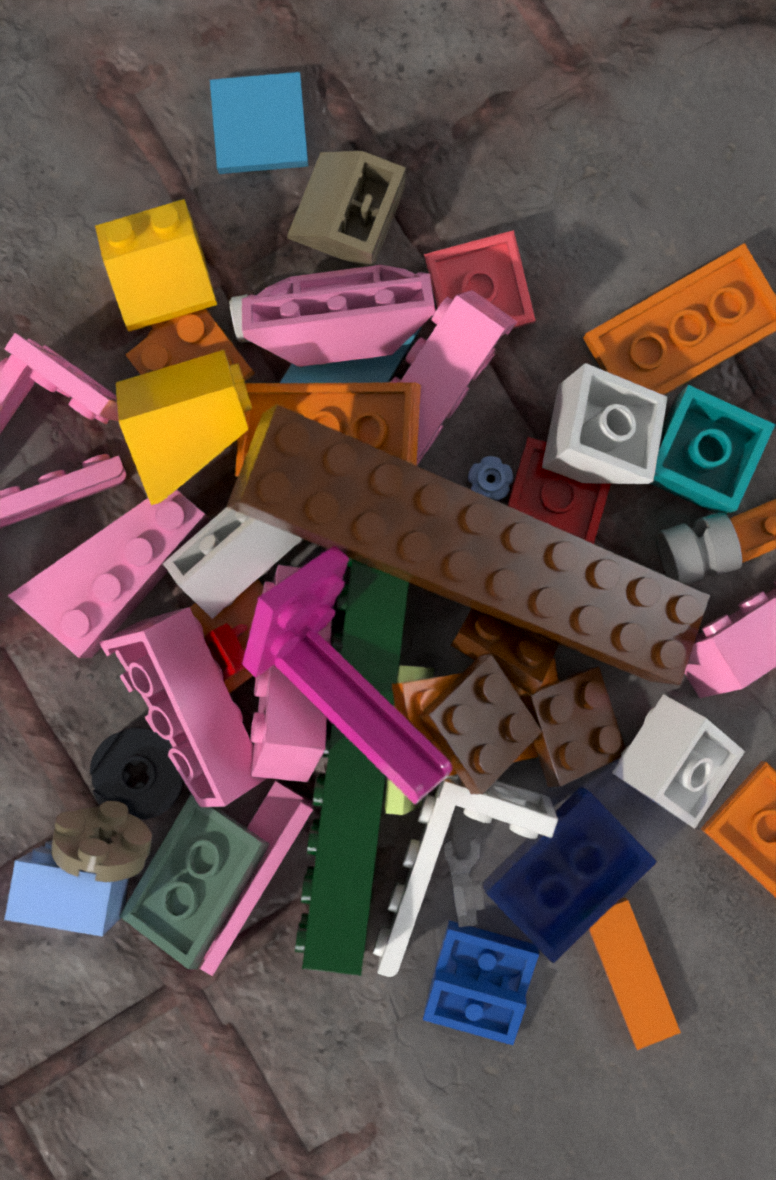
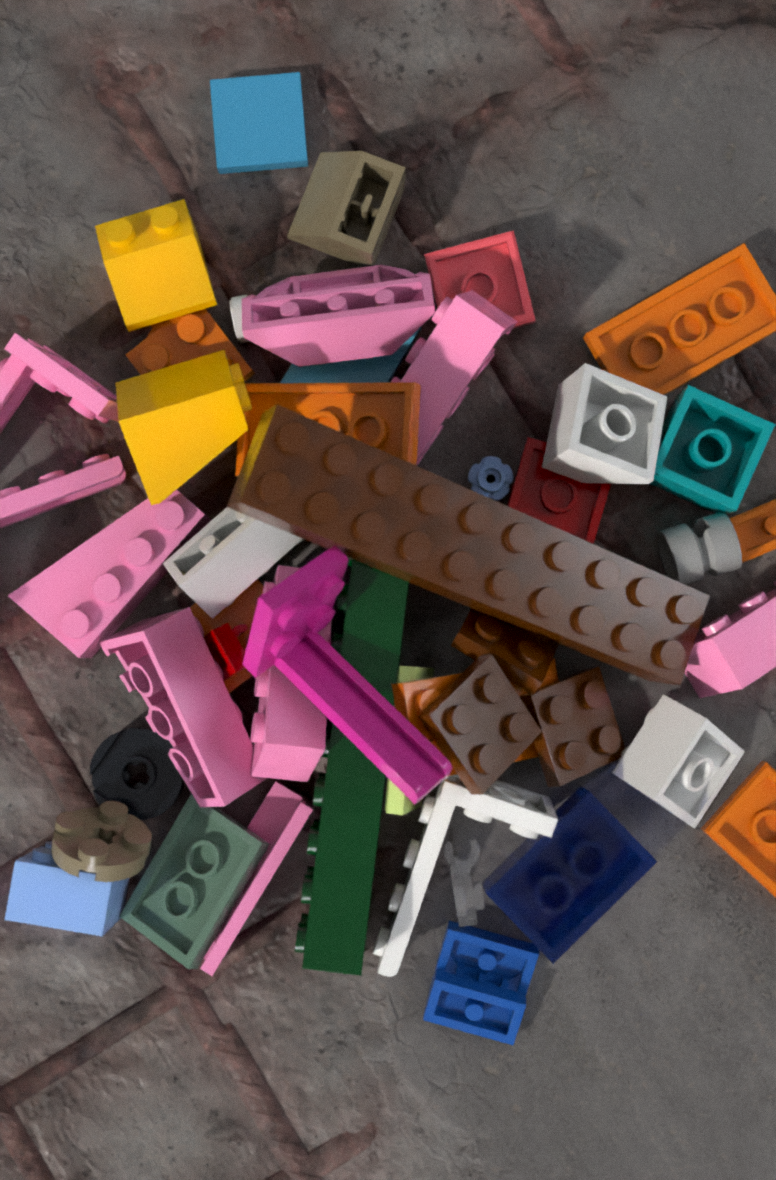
orange tile [583,897,681,1050] -> none

